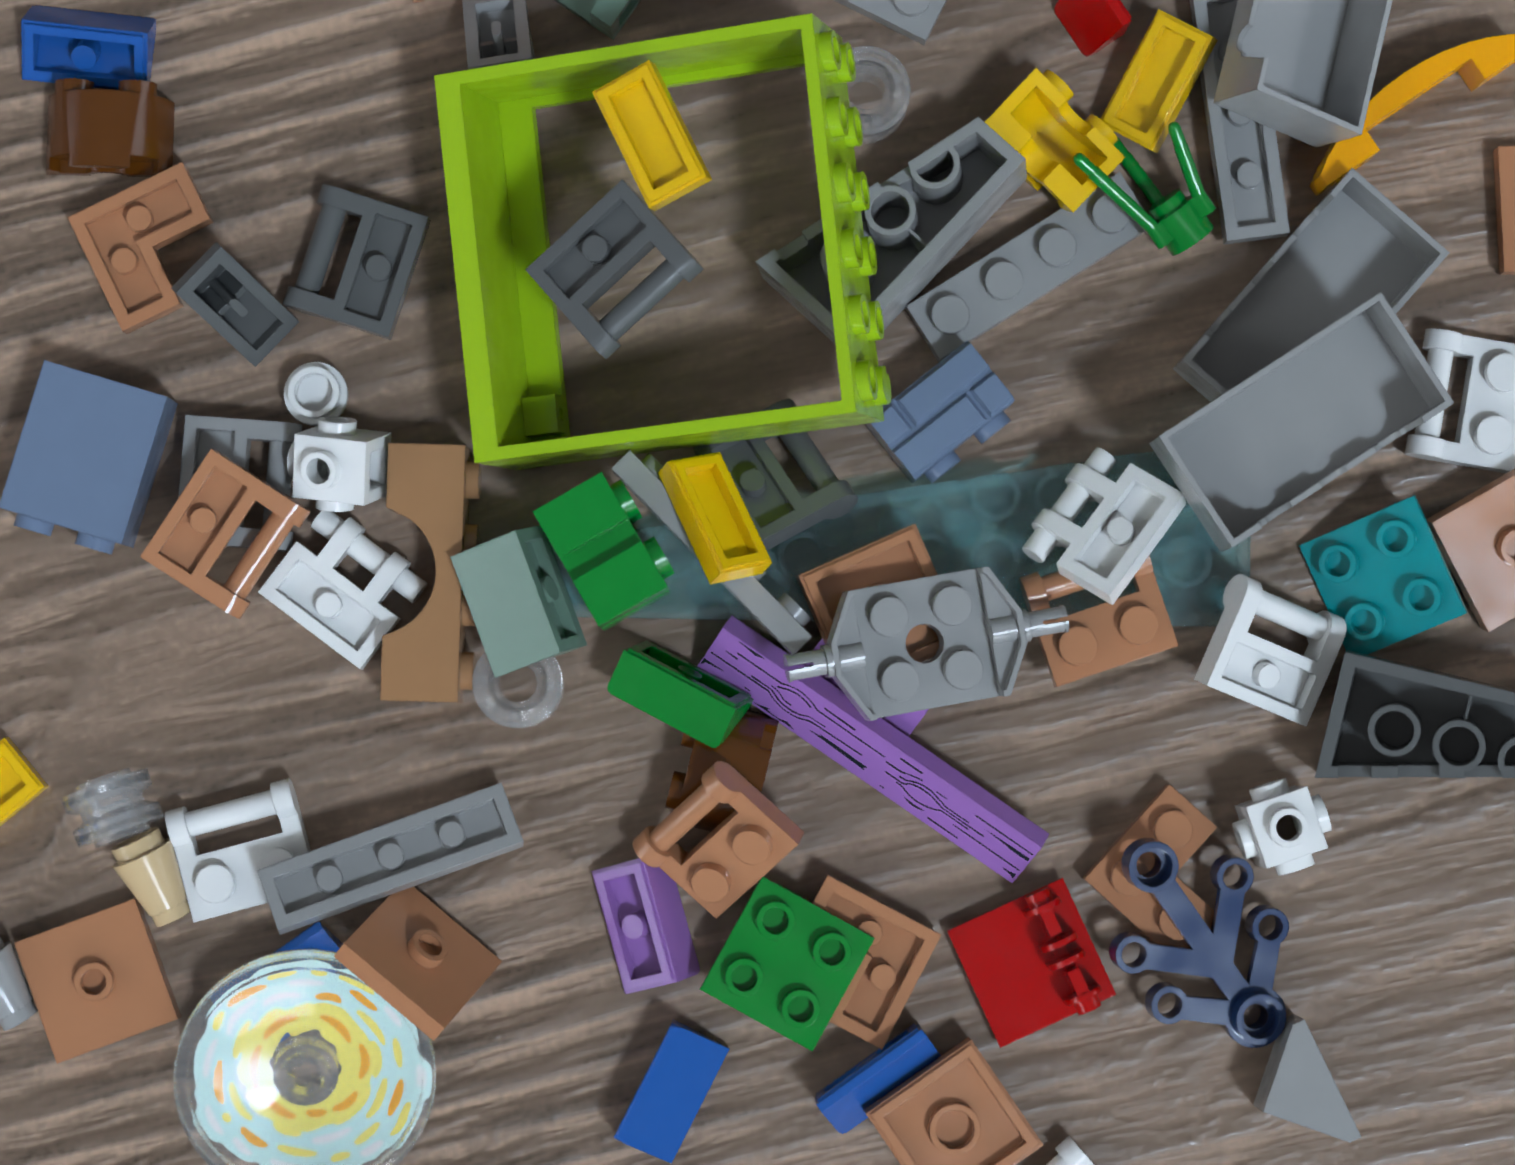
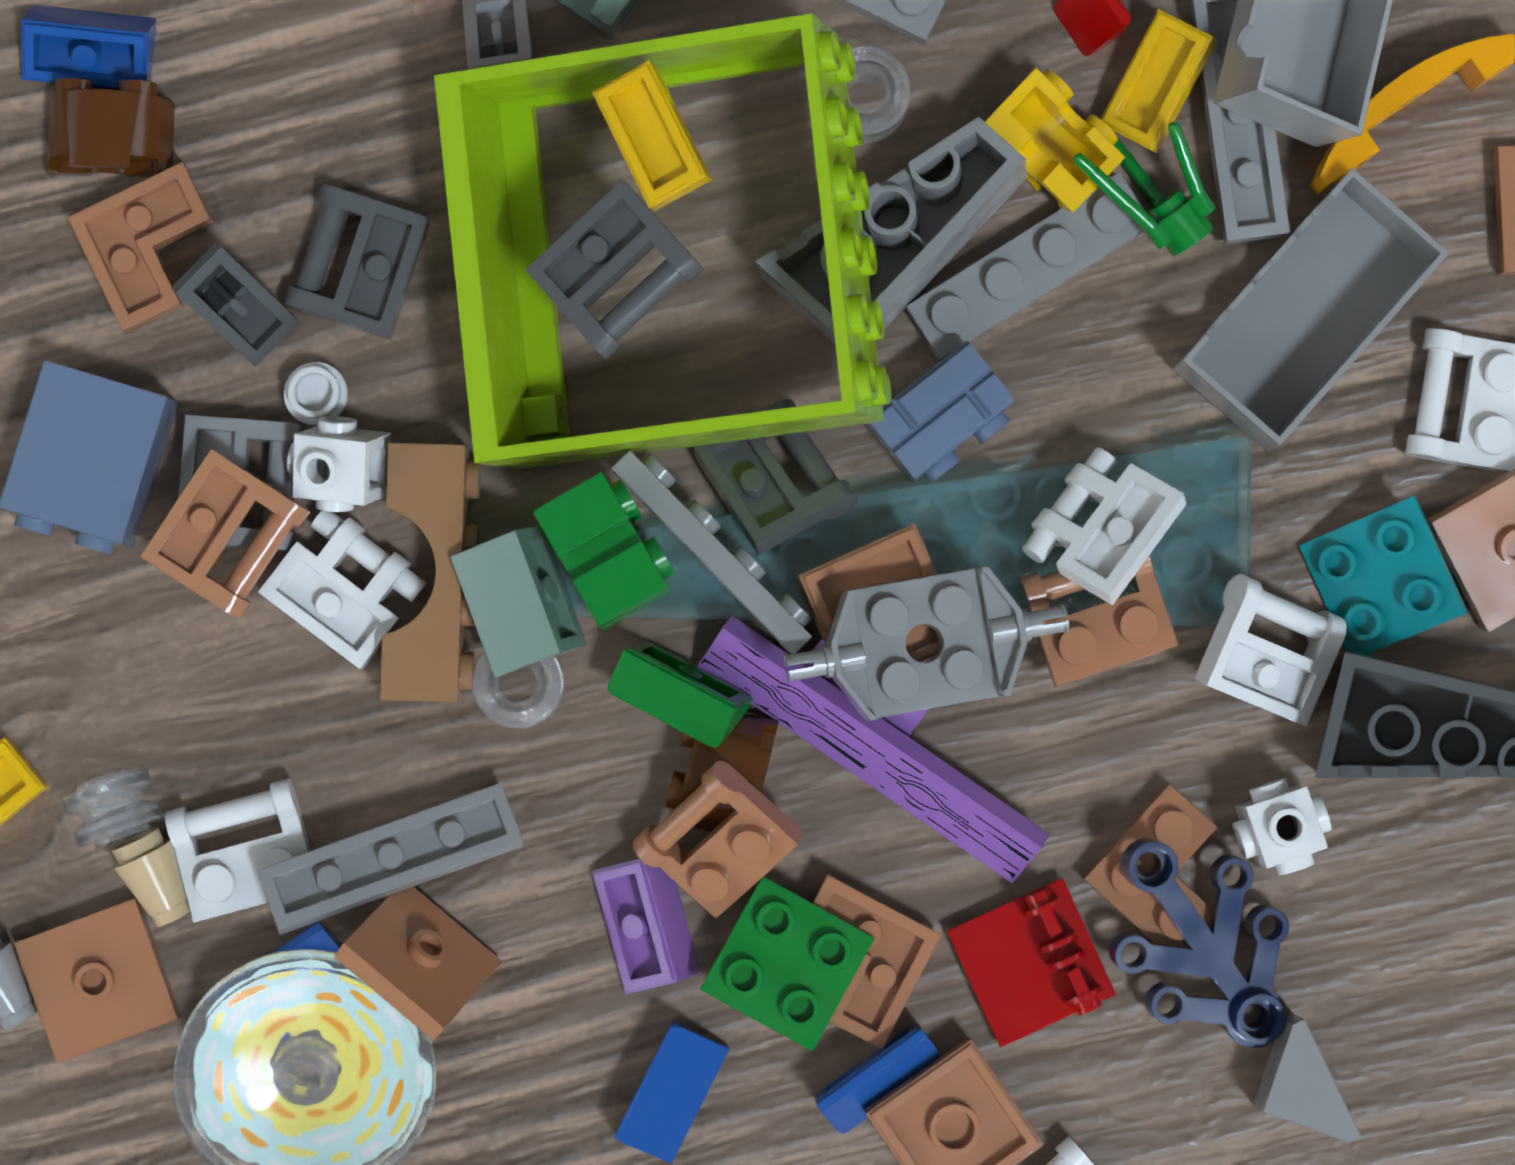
yellow tile [658,452,772,585] -> none
light grey piece [1149,292,1454,552] -> none

